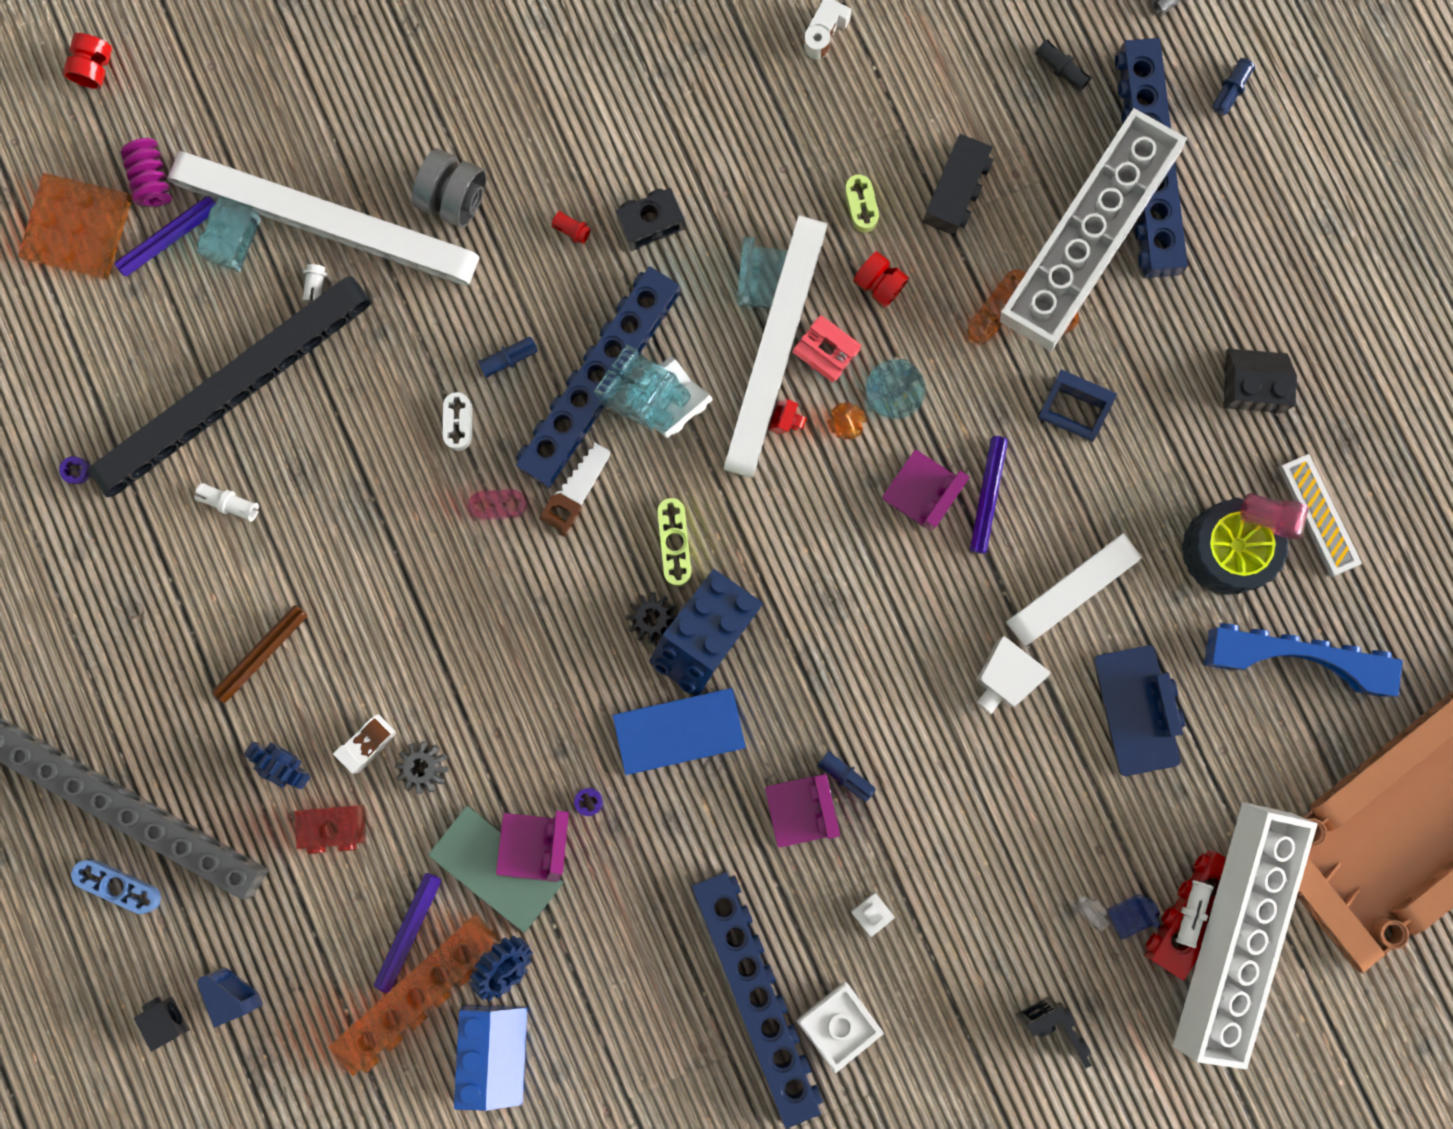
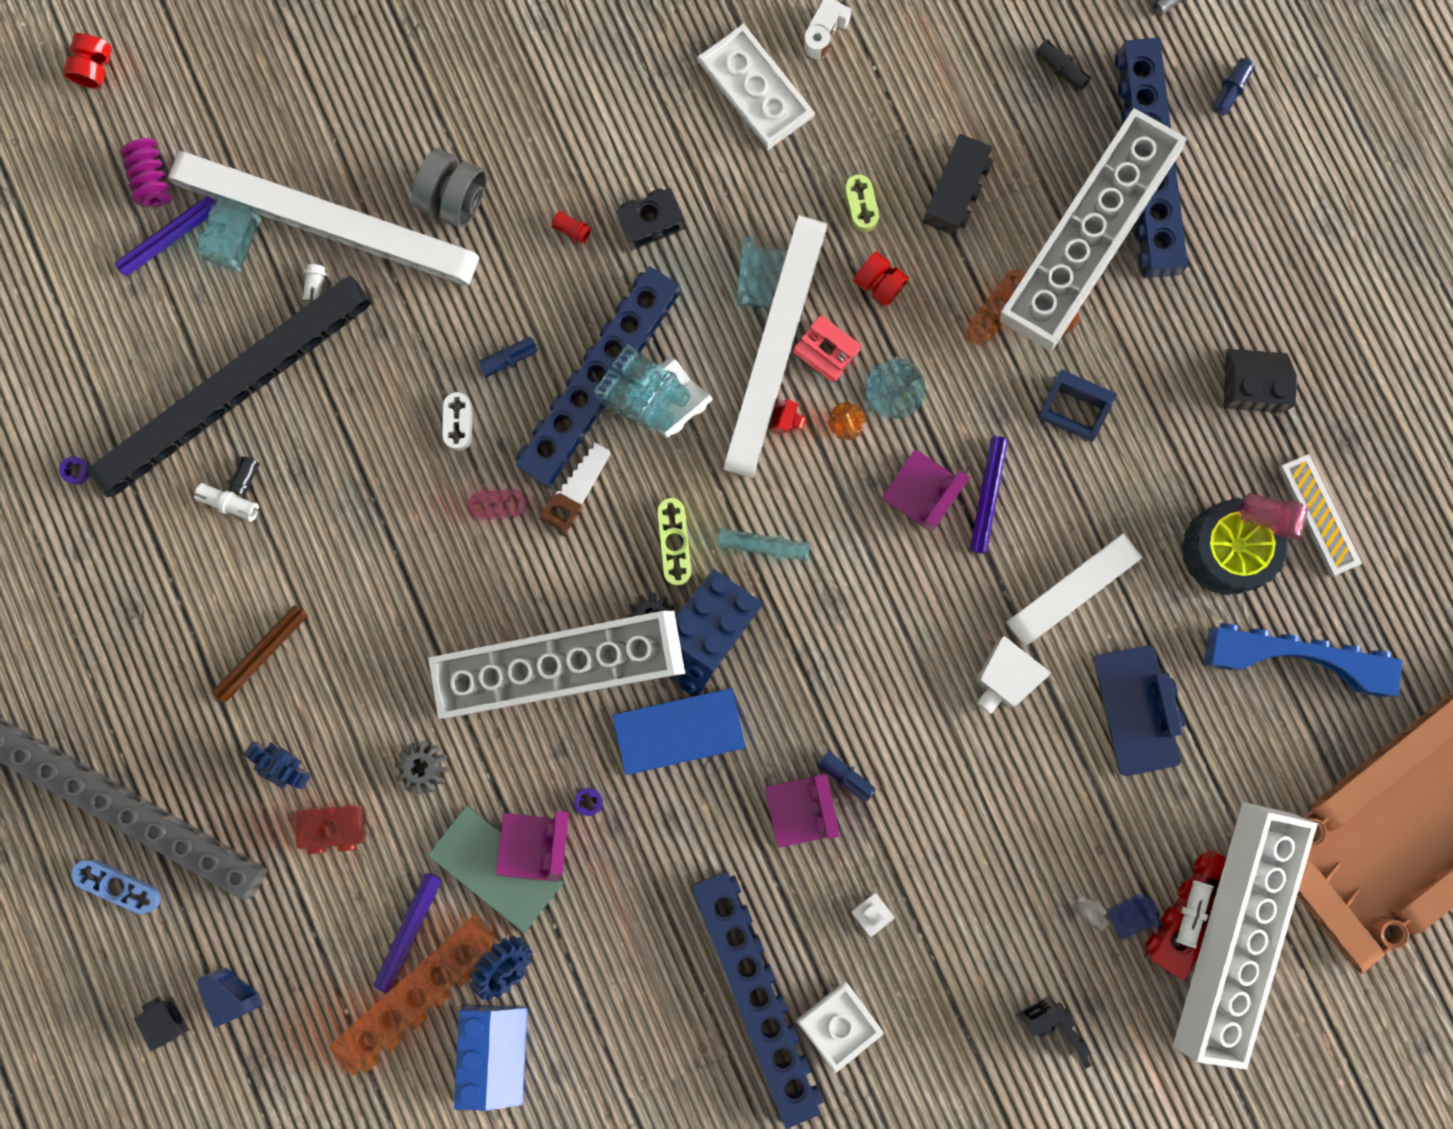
clear orange plate [18,173,132,280] -> none
white leg [333,714,396,774] -> none
none -> black pin [227,456,260,497]
none -> white brick [428,611,685,719]
none -> white tile [697,23,815,150]
none -> clear light blue pin [718,528,811,562]

